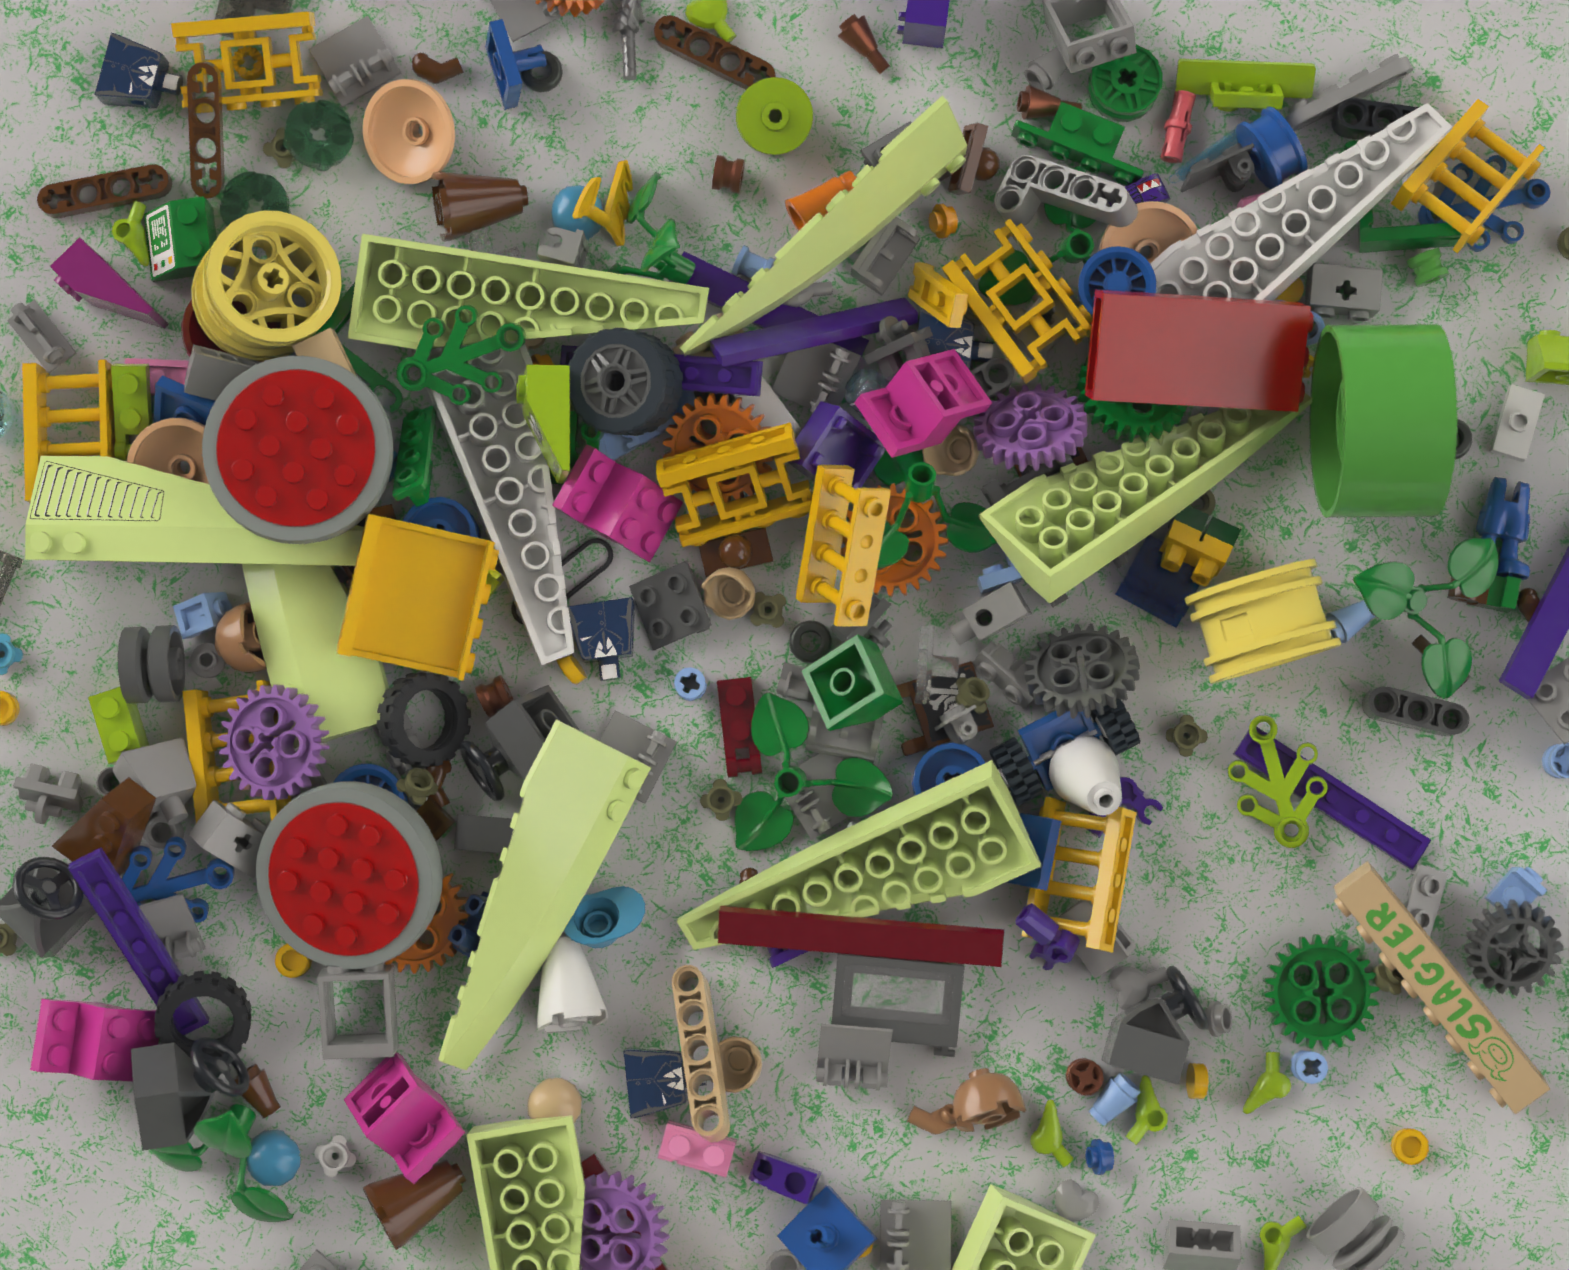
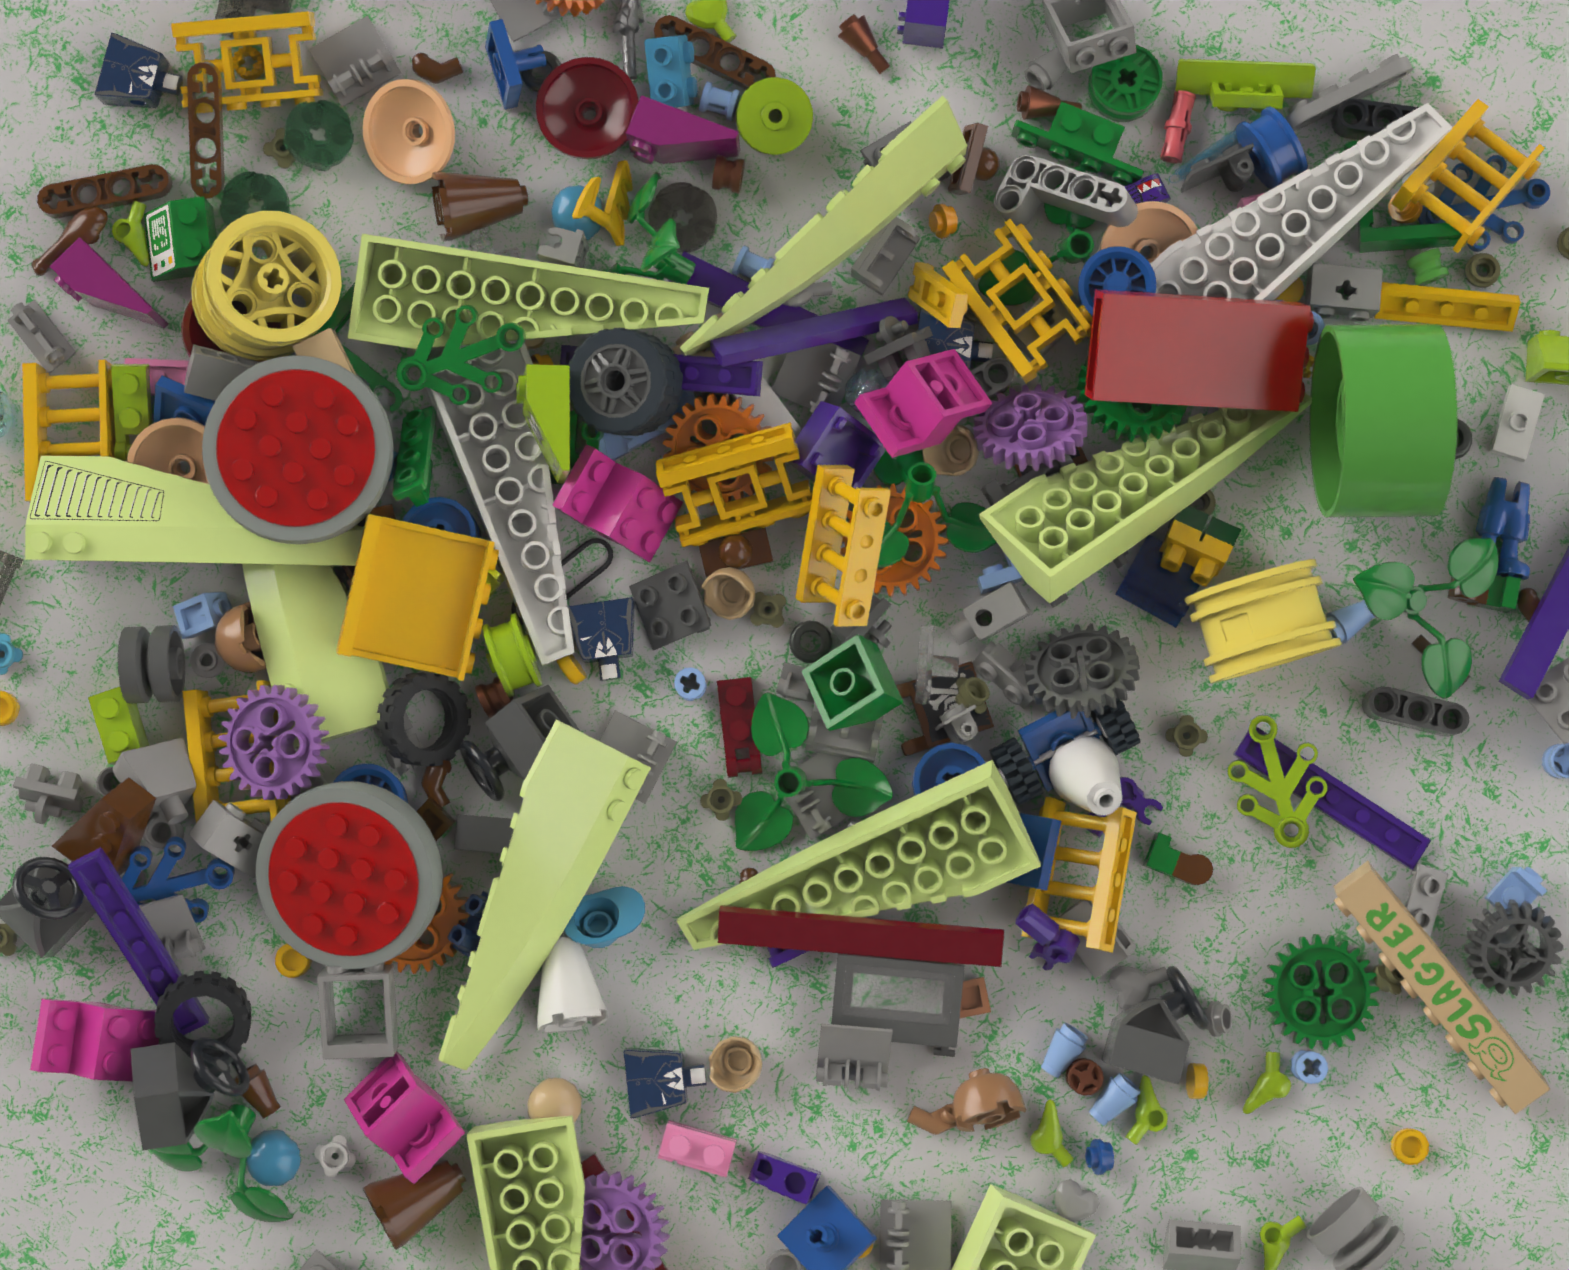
olive plate [396,768,438,805] -> none
tan beam [672,965,730,1142] -> none
orange plant [785,170,857,231] -> none
none -> reddish brown piece [31,207,108,276]
none -> lime wheel [482,613,543,698]
none -> dark red dish [536,57,639,160]
none -> magenta slope [626,95,741,164]
none -> dark azure bracket [644,35,698,107]
none -> clear smoke plate [648,182,717,253]
none -> light blue bush [699,81,740,121]
none -> nougat plate [960,977,991,1018]
none -> light blue cone [1041,1023,1088,1078]
none -> leg [1142,833,1213,885]
none -> yellow plate [1374,282,1521,332]
none -> light orange plate [1388,193,1423,223]
none -> olive plate [1465,253,1500,288]

